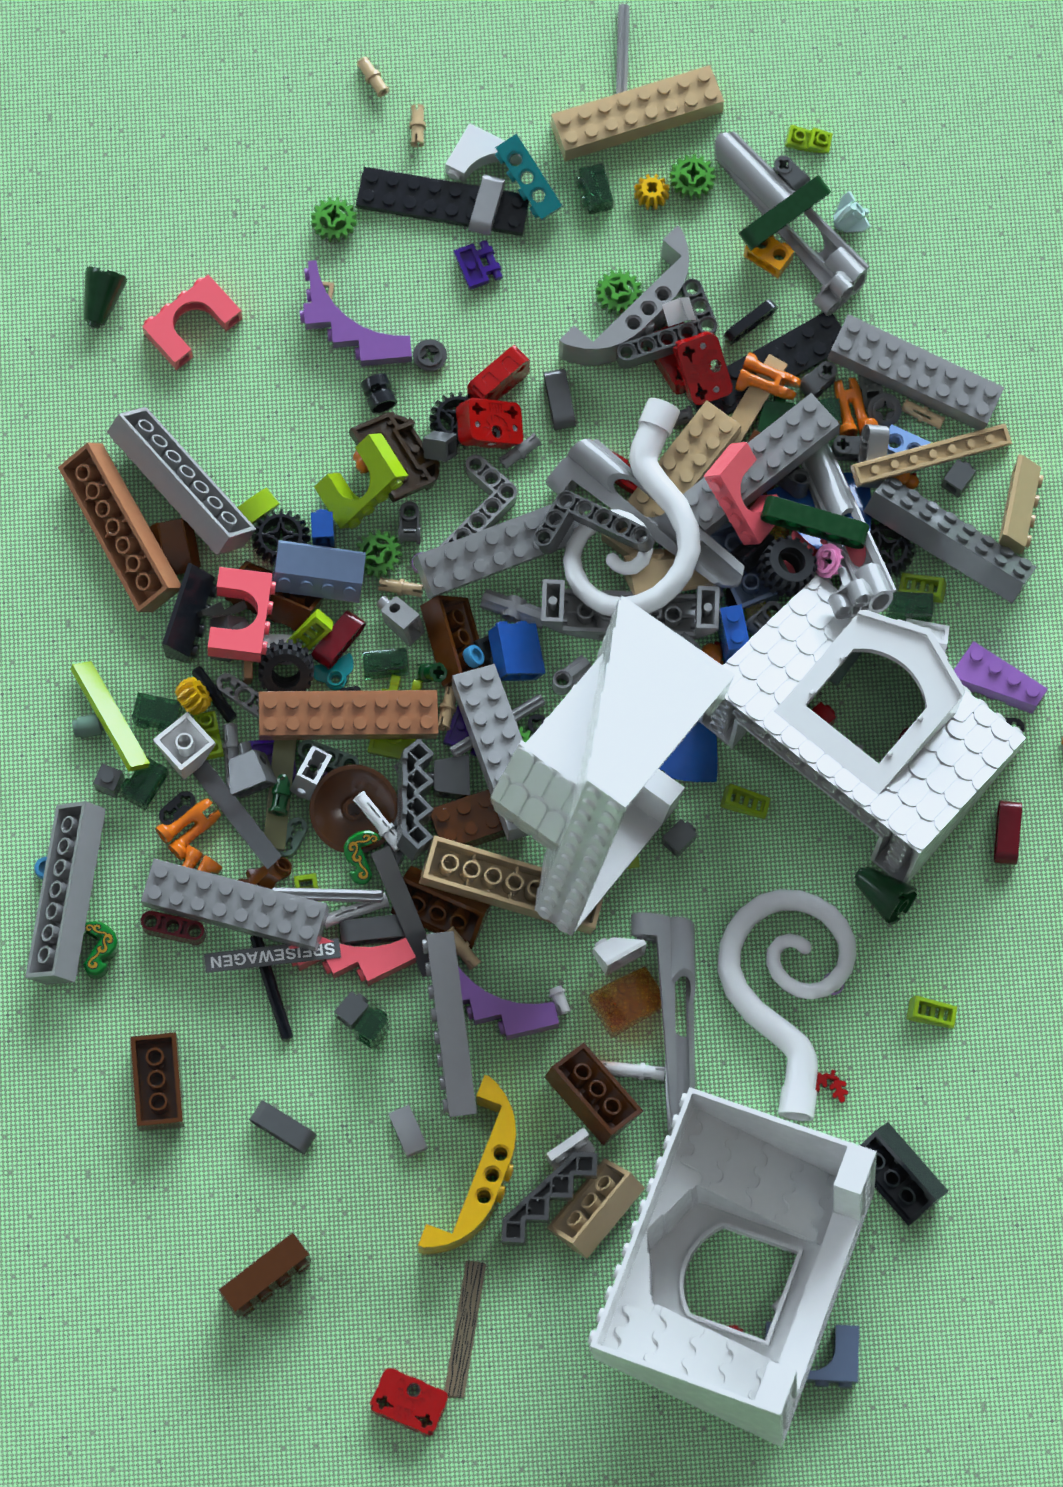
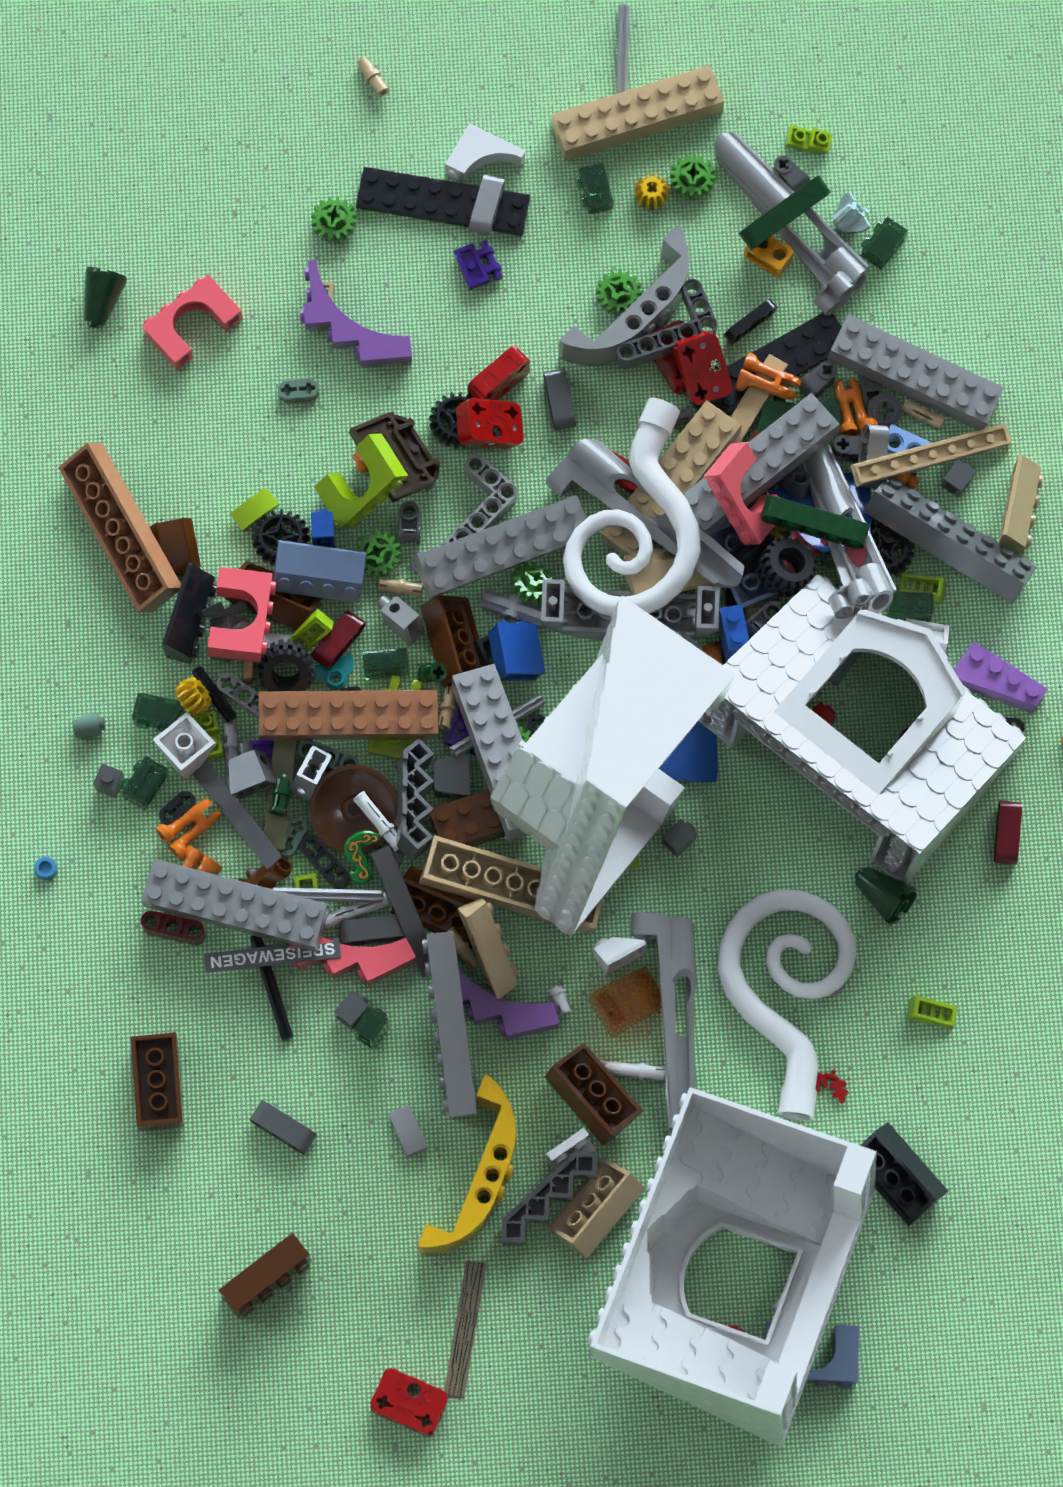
light grey brick [25,801,106,985] -> none
tile [70,661,150,772] -> none
green animal [84,921,119,979] -> none
light grey brick [107,407,256,555] -> none
black wheel [361,373,397,413] -> none
tan pin [409,104,426,148] -> none
dark grey gear [413,339,447,373] -> none
dark grey brick [422,431,458,462] -> none
dark azure tile [463,645,484,668] -> none
teal brick [495,133,563,221] -> none
light grey pin [498,433,542,469] -> none
dark grey beam [534,491,654,554] -> none
light grey piece [551,655,592,695] -> none
white sticker [662,297,696,327] -> none
lime slope [720,783,771,819] -> none
bright pink gear [815,543,844,579] -> none
none -> sand green beam [278,379,319,403]
none -> black beam [300,835,349,889]
none -> tan slope [457,898,519,999]
none -> bright green gear [510,562,556,605]
none -> clear green brick [861,216,908,270]

